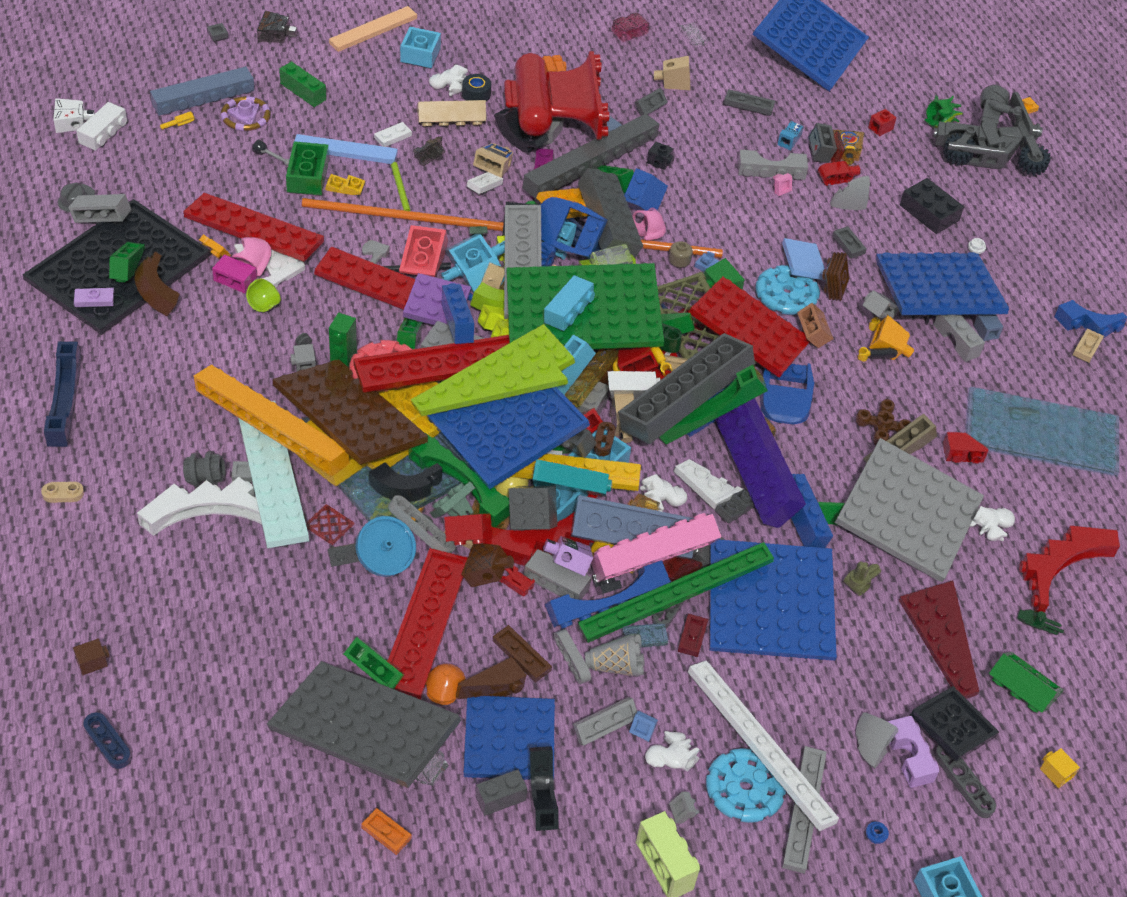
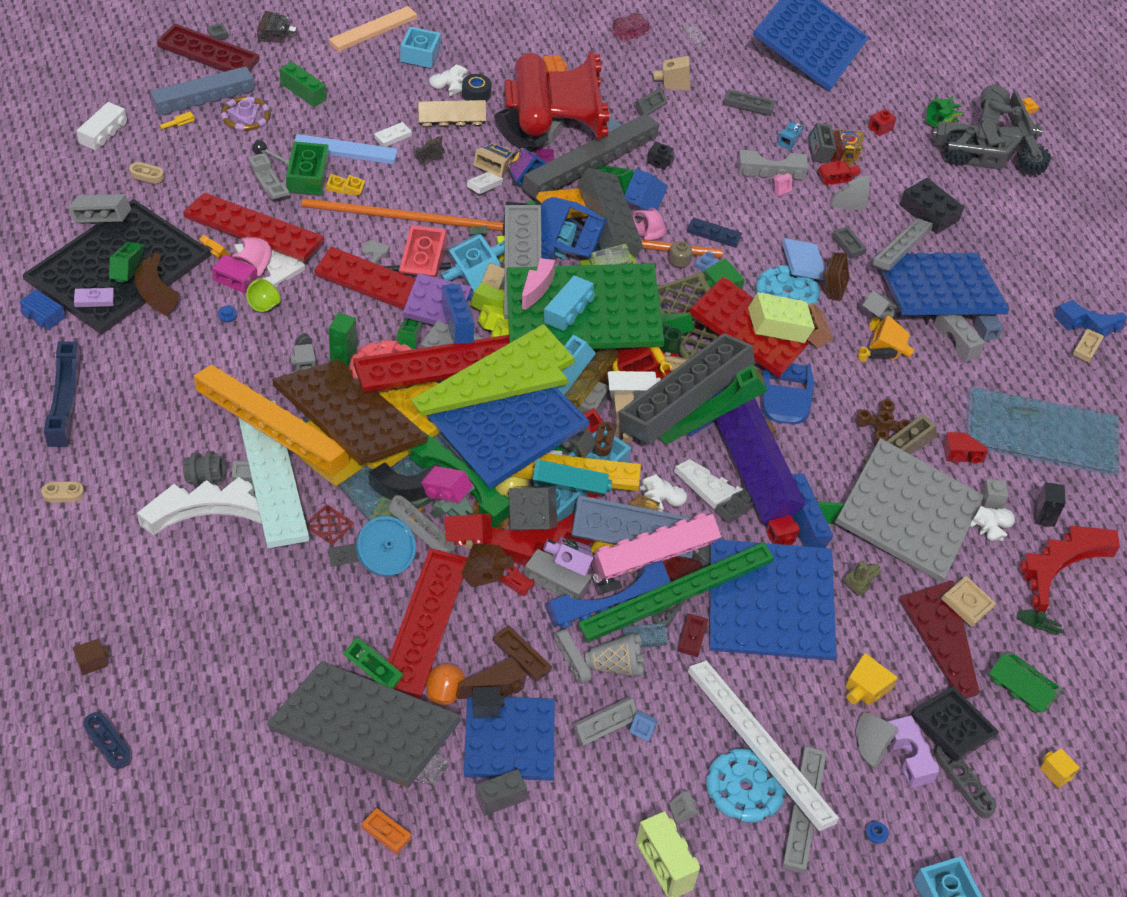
white torso [54,99,95,133] -> none
dark grey piece [58,182,95,212] -> none
lime bar [391,162,411,211] -> none
black arch [528,746,559,831] -> none
white animal [645,731,699,772] -> none
white plate [968,238,986,254] -> none
none -> blue brick [19,289,65,330]
none -> tan plate [129,162,164,184]
none -> dark red plate [157,23,260,72]
none -> blue plate [218,306,237,323]
none -> light grey slope [248,153,290,199]
none -> dark pink brick [421,466,473,503]
none -> black brick [472,687,505,718]
none -> blue torso [508,148,547,186]
none -> bright pink slope [522,258,555,310]
none -> dark blue plate [687,217,742,248]
none -> yellowish green brick [748,292,815,343]
none -> red brick [766,515,799,545]
none -> yellow torso [846,653,898,705]
none -> light grey plate [873,218,933,270]
none -> tan tile [941,576,996,627]
none -> light grey brick [981,479,1008,509]
none -> black brick [1034,482,1066,527]

